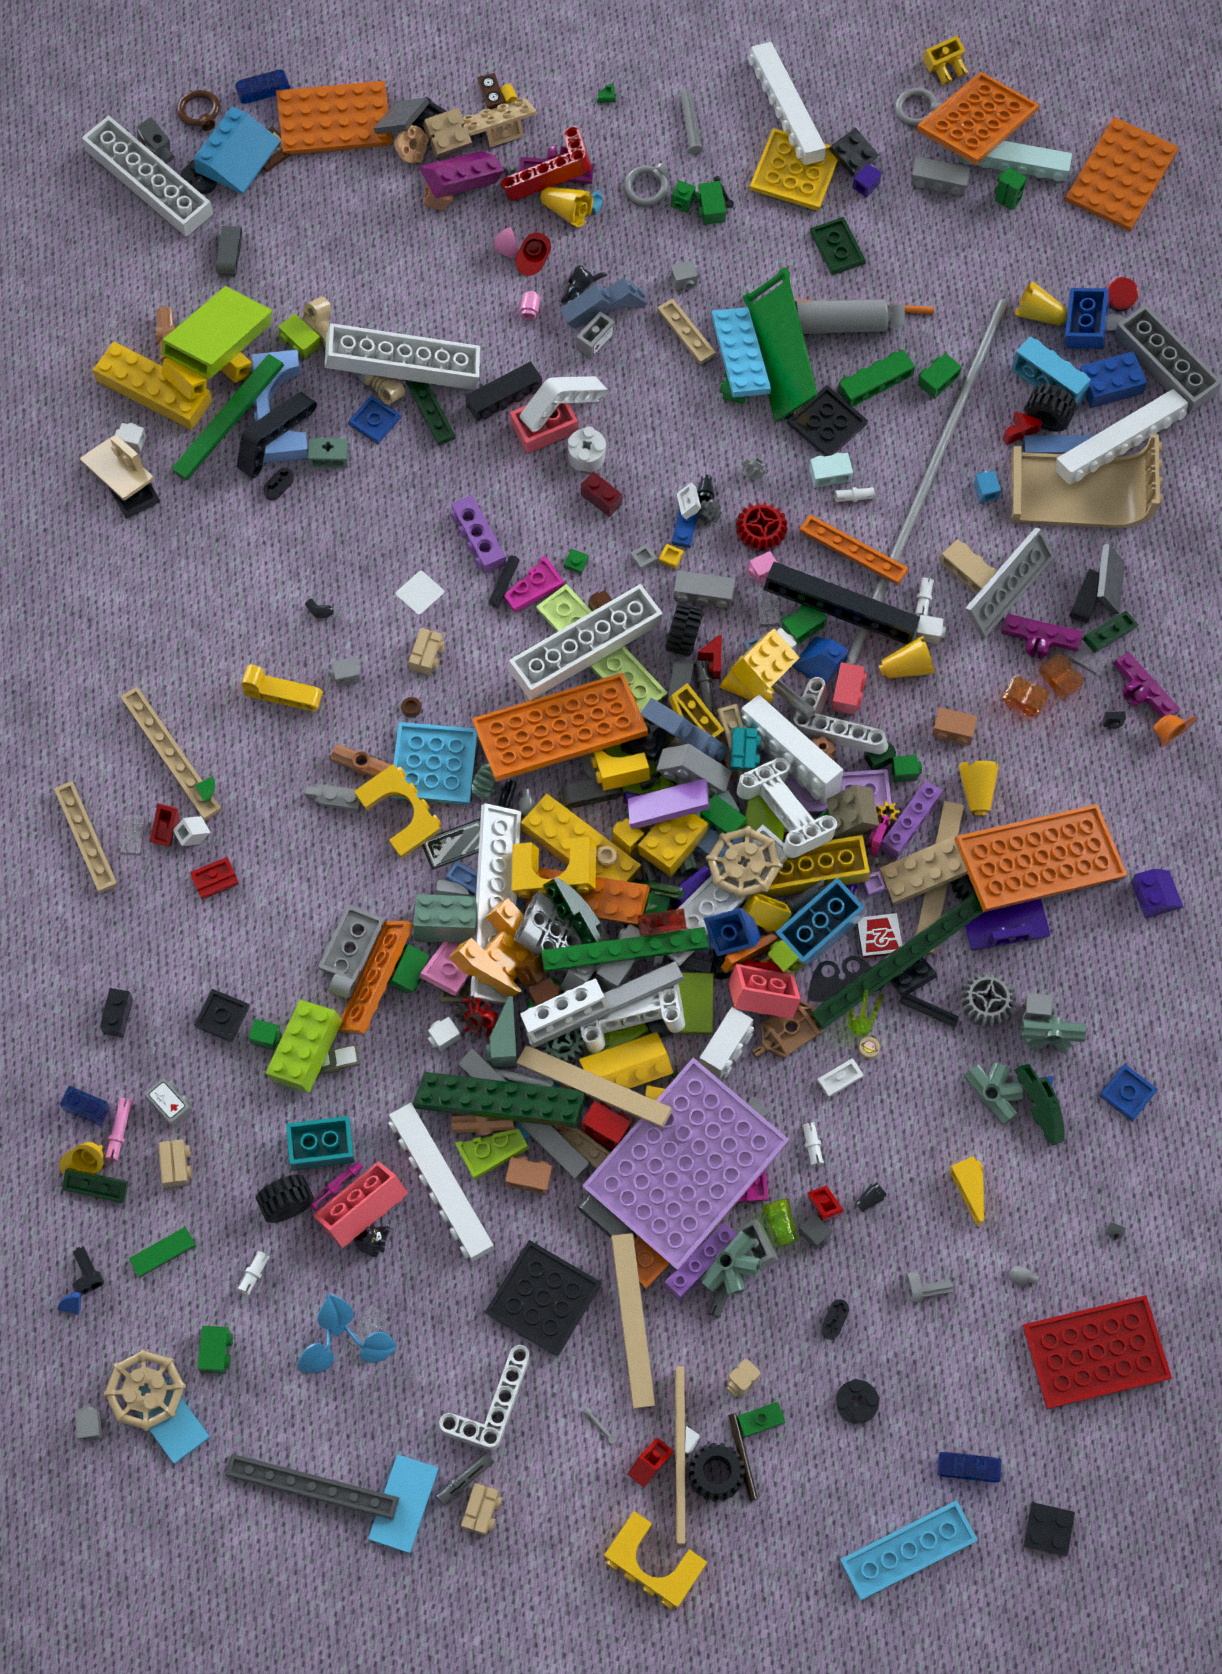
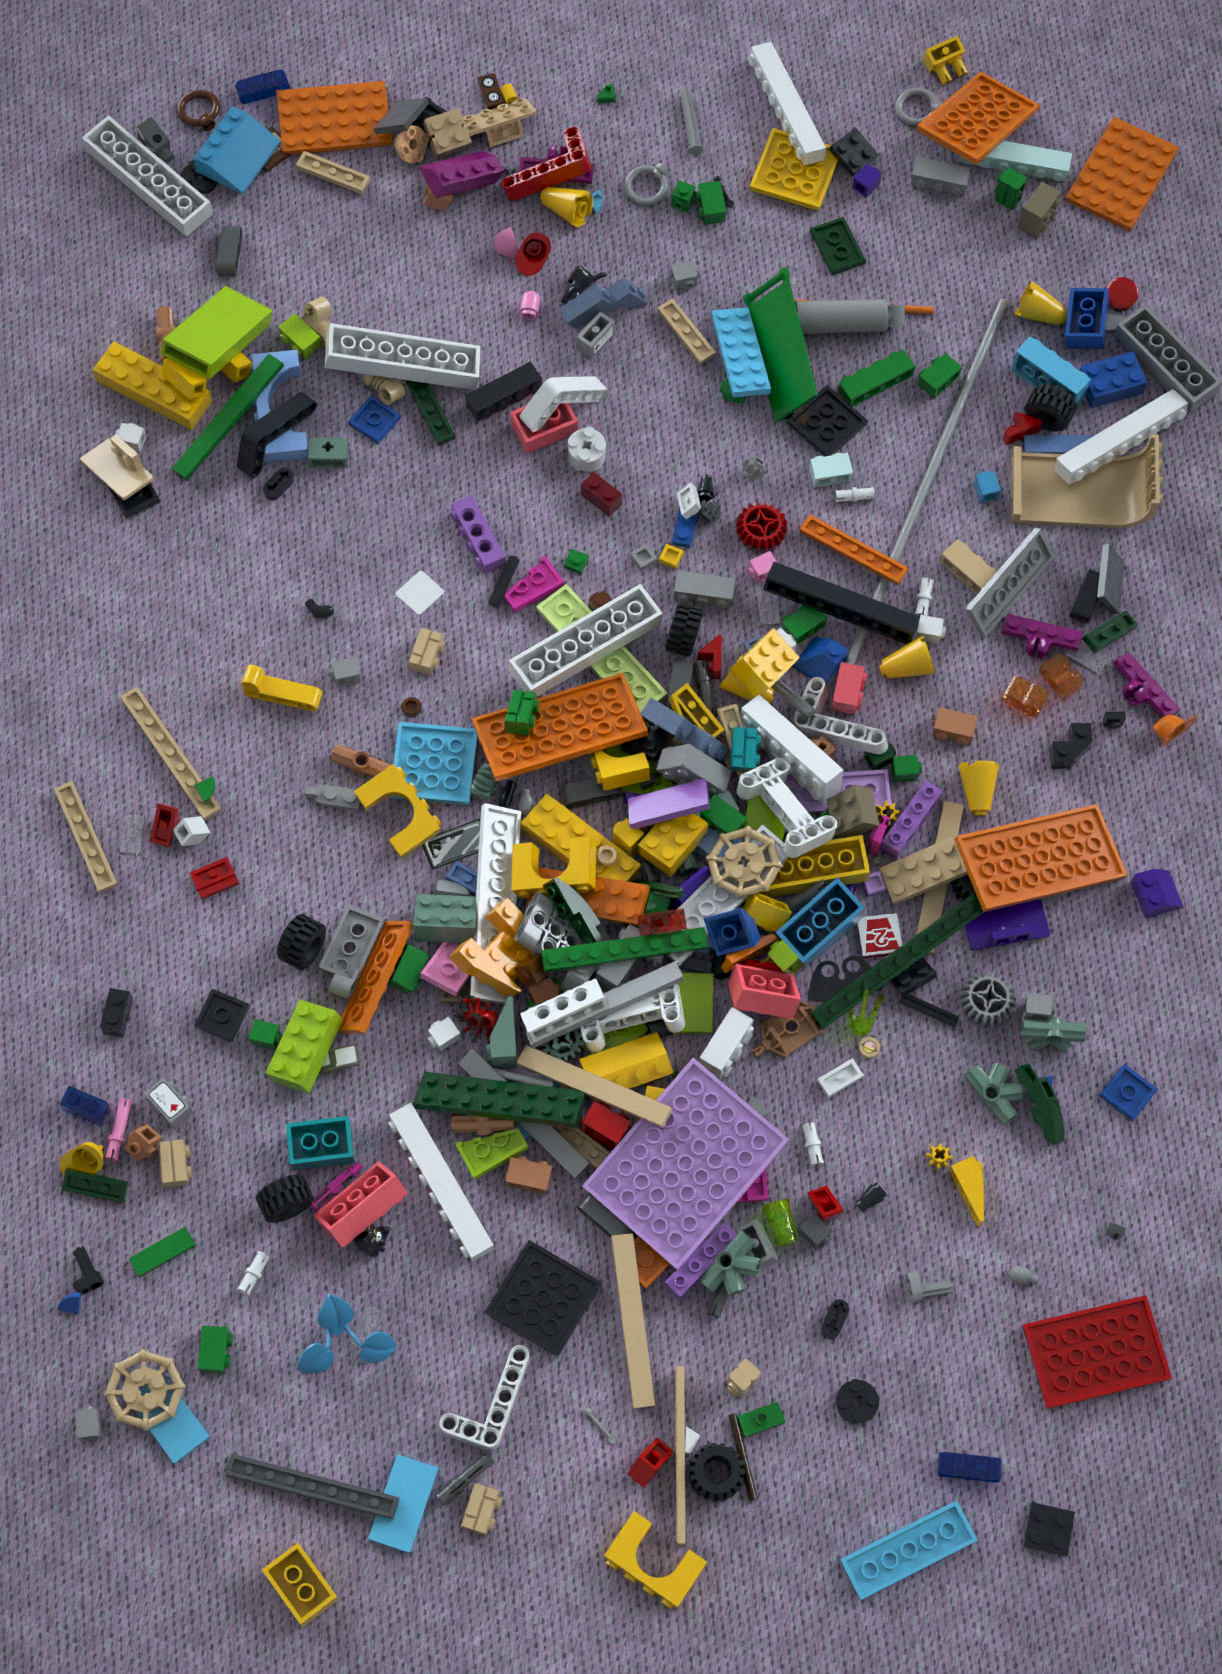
none -> nougat brick [124,1124,162,1162]
none -> yellow brick [262,1543,339,1627]
none -> black tyre [277,914,326,971]
none -> tan plate [296,151,371,195]
none -> green brick [504,690,540,735]
none -> yellow gear [925,1143,953,1171]
none -> dark tan brick [1018,182,1061,238]
none -> black brick [1049,723,1093,769]

